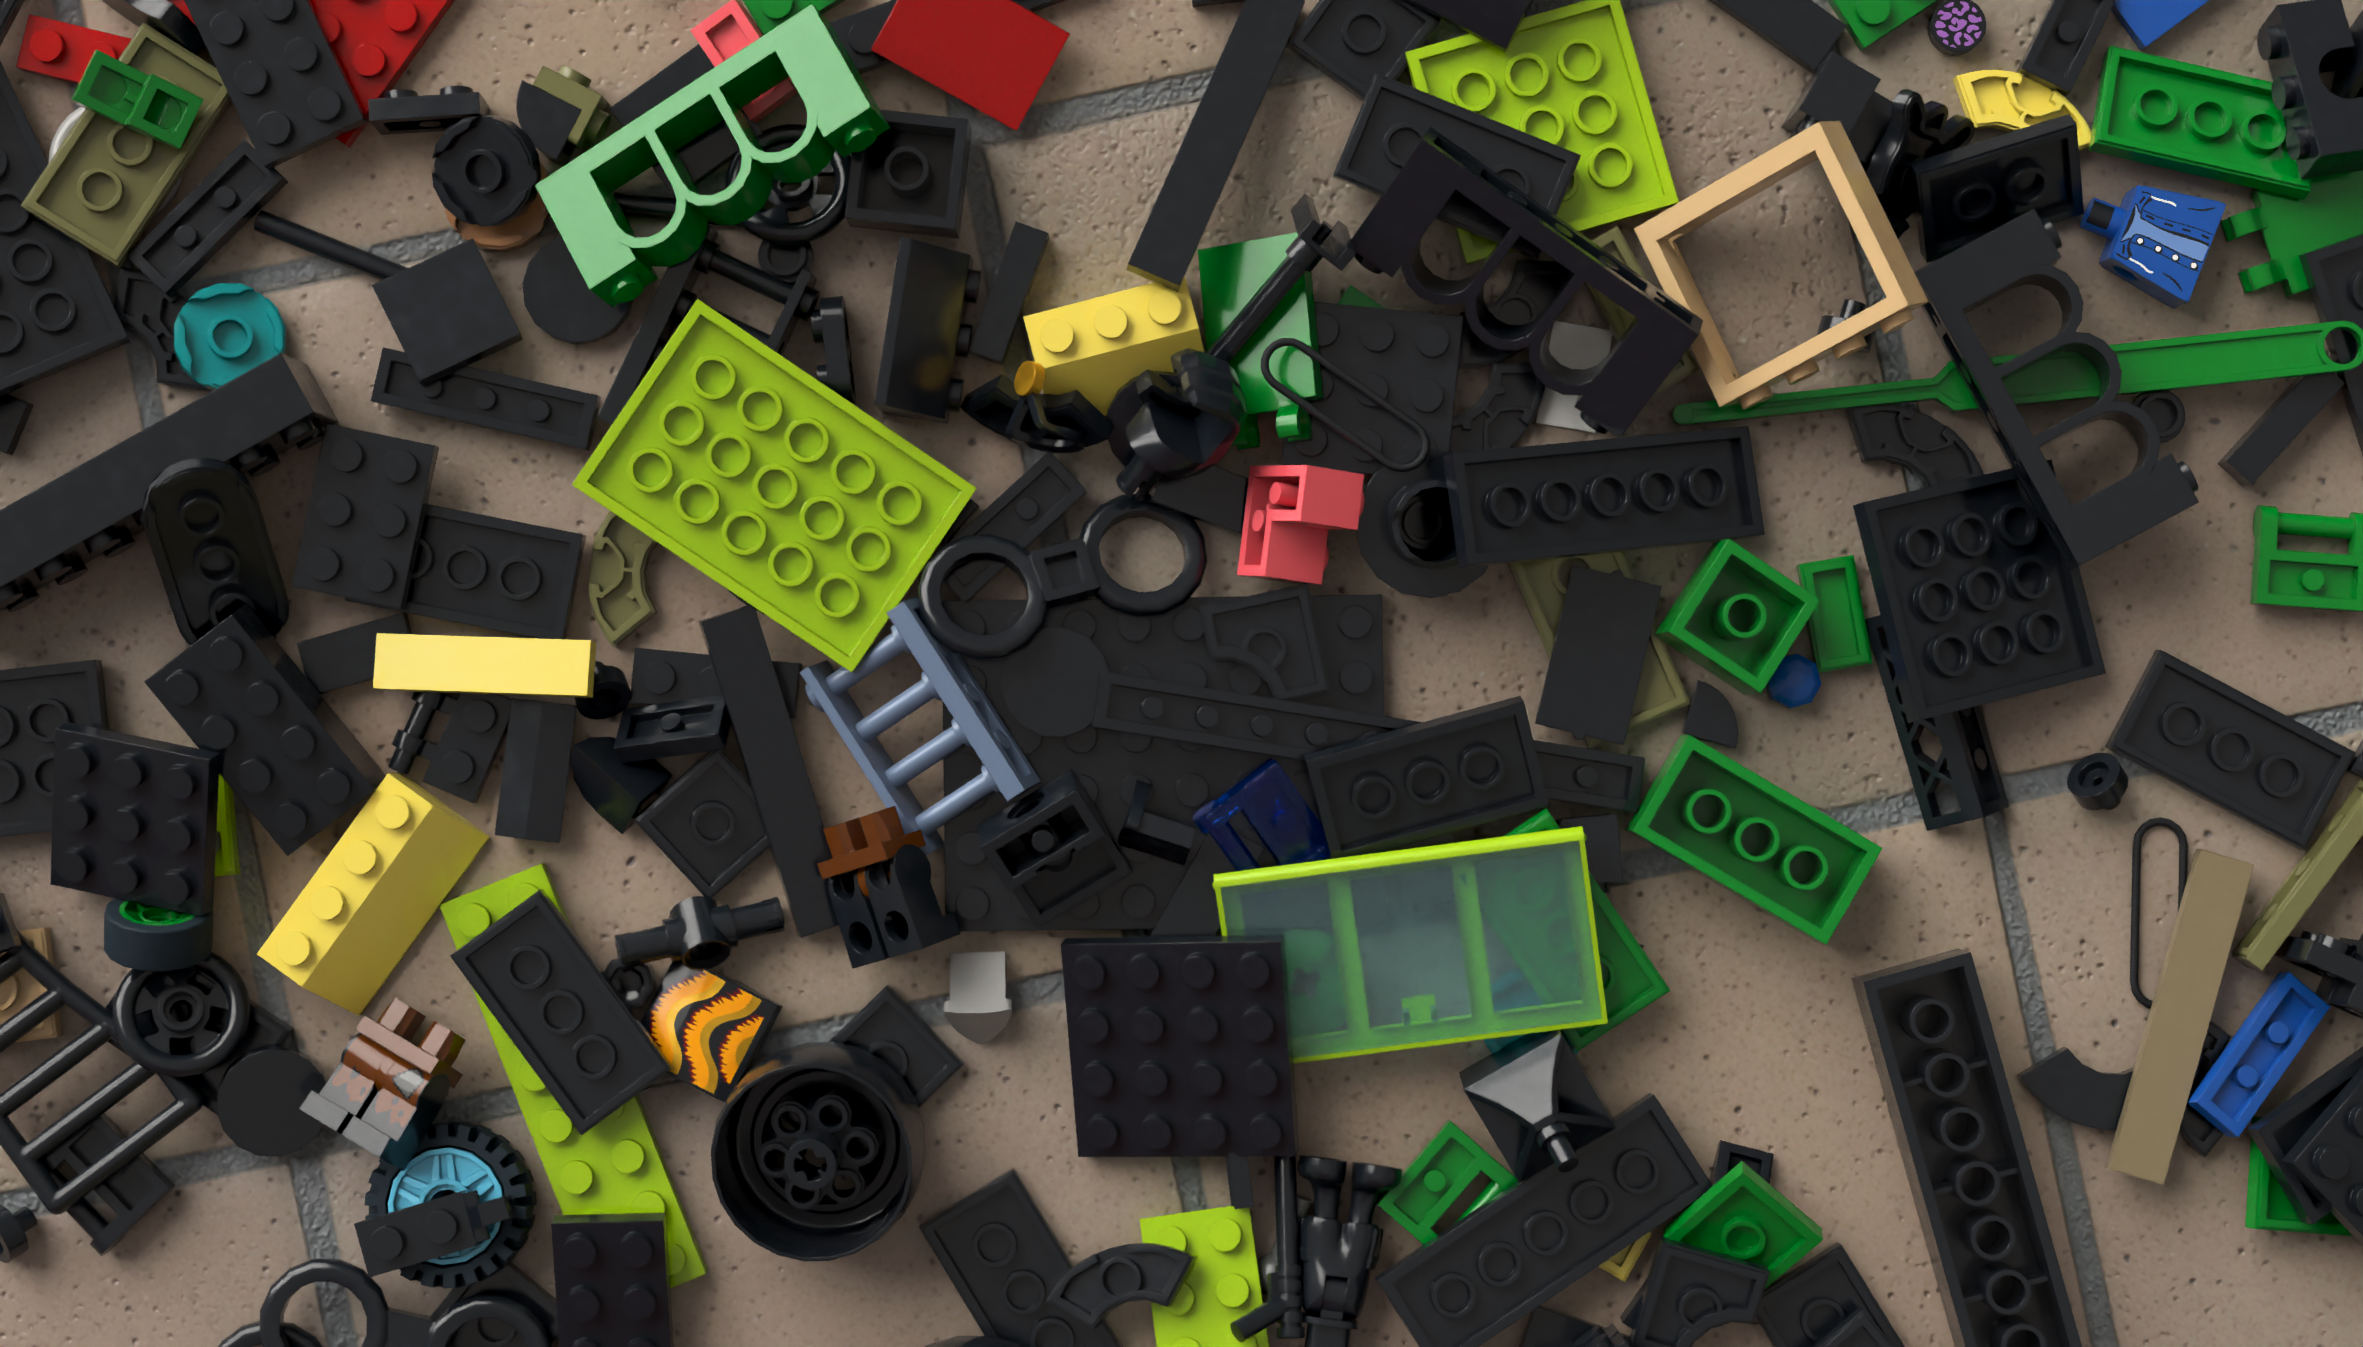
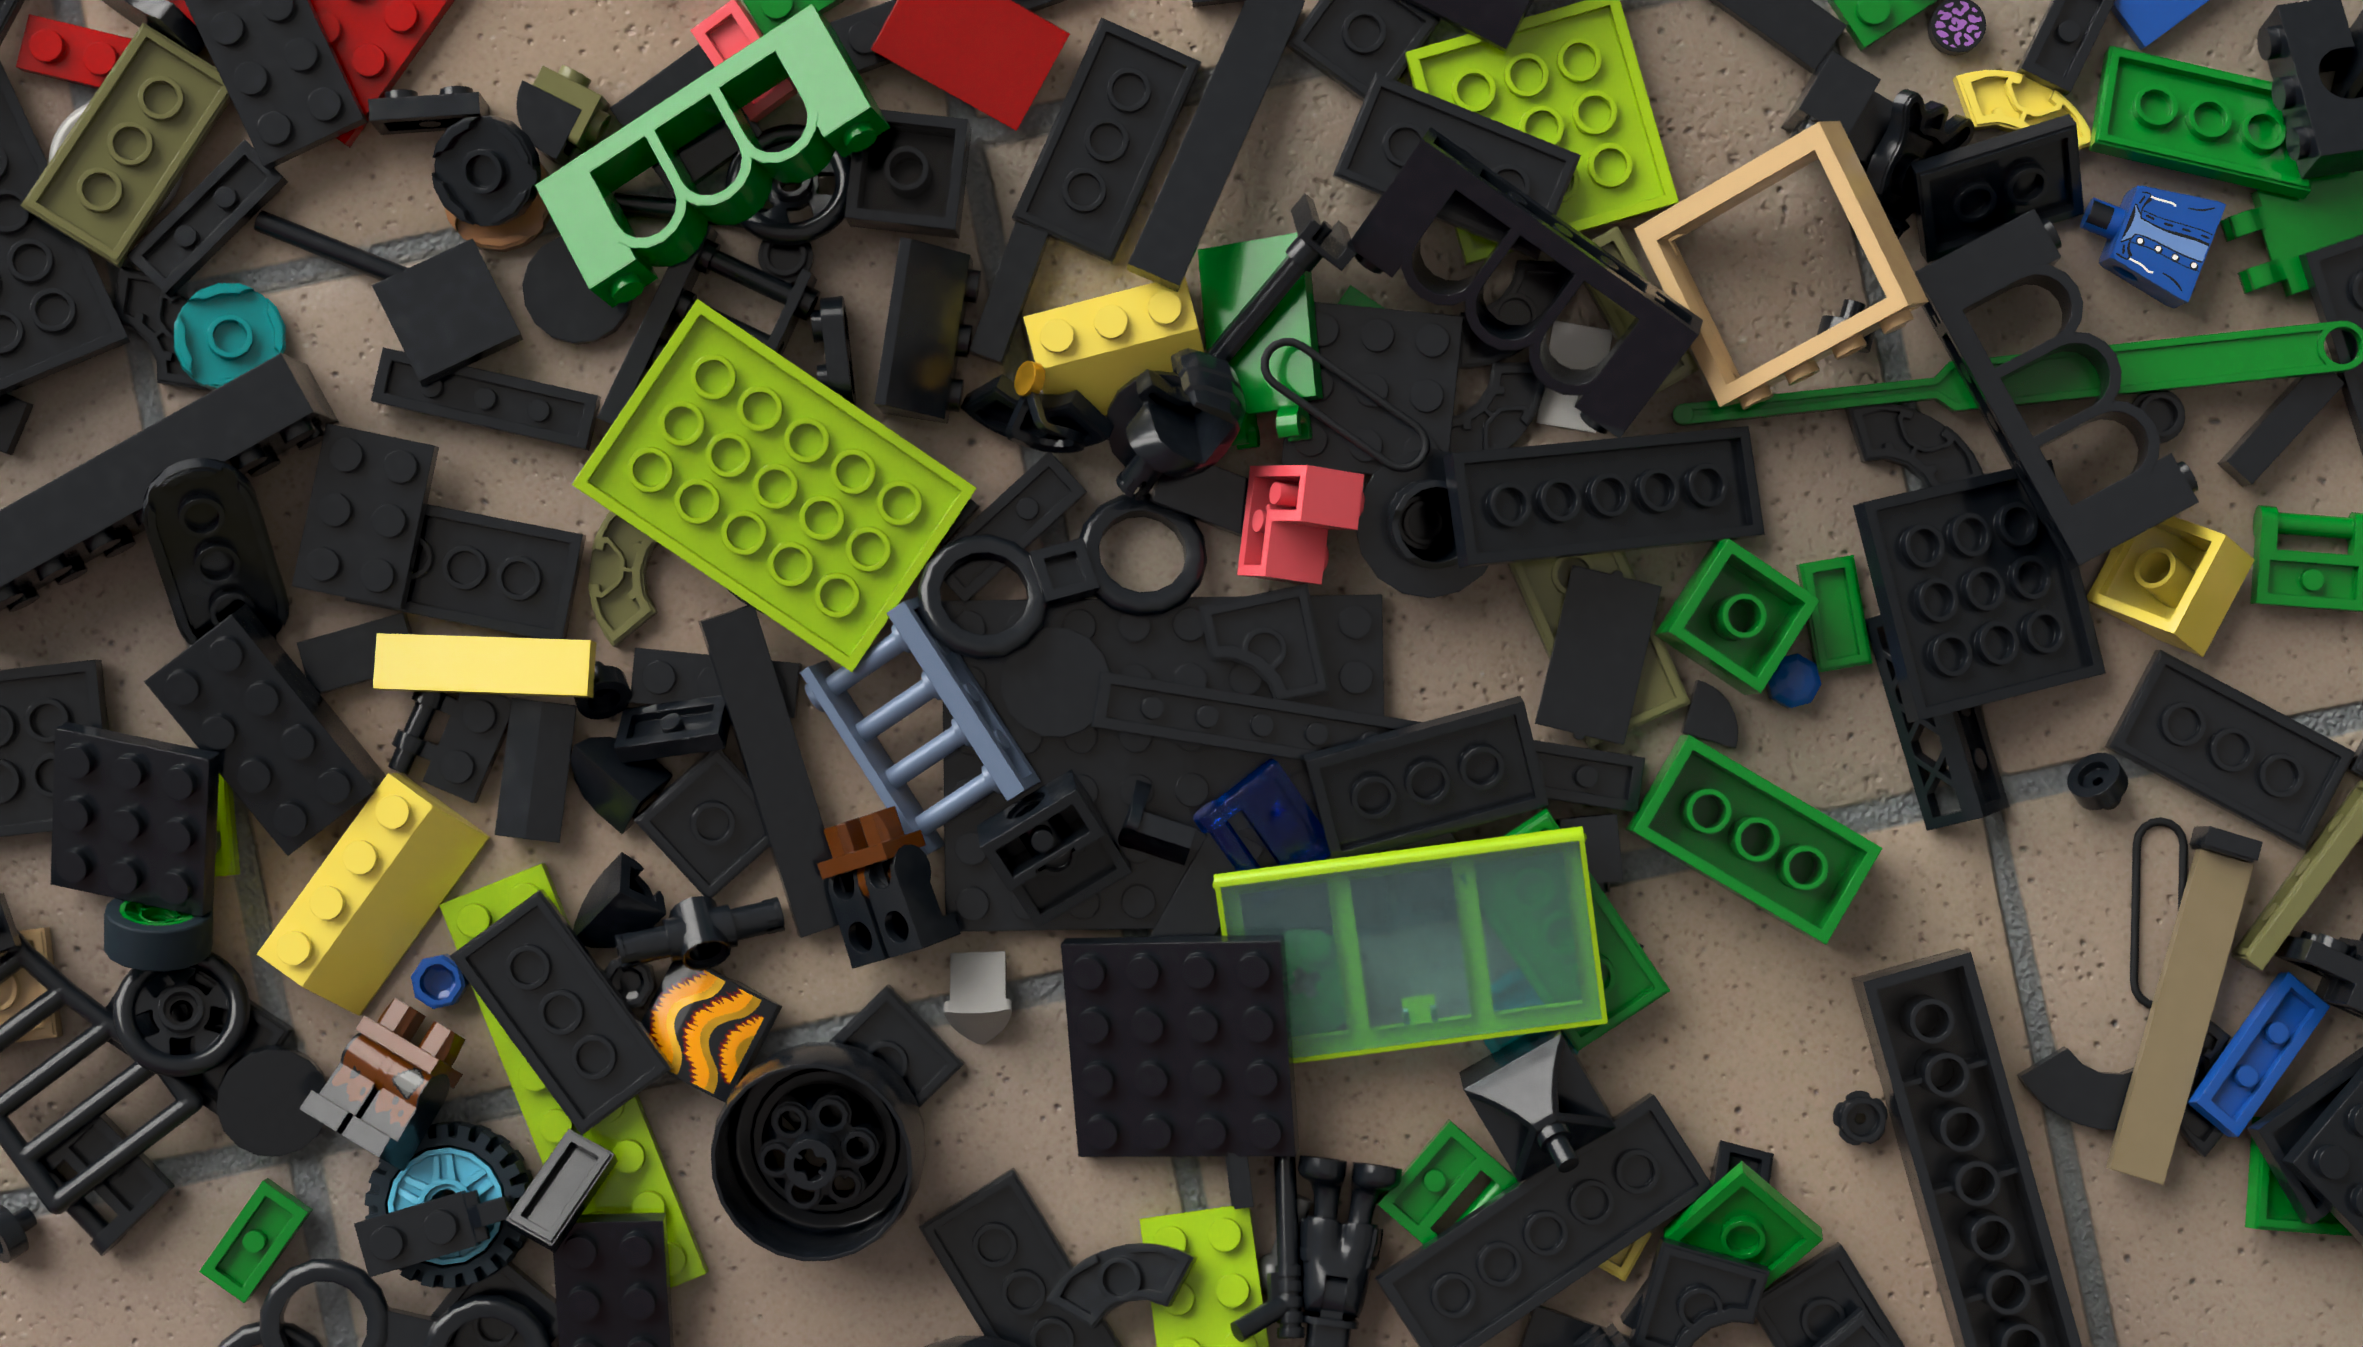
green slope [71,50,204,150] -> none
none -> green plate [199,1178,313,1303]
none -> blue tile [411,954,469,1009]
none -> tile [506,1129,618,1253]
none -> black brick [573,852,666,948]
none -> black tile [1012,18,1201,264]
none -> black plate [1833,1091,1888,1145]
none -> light yellow slope [2087,516,2255,657]
none -> black tile [2189,826,2263,862]

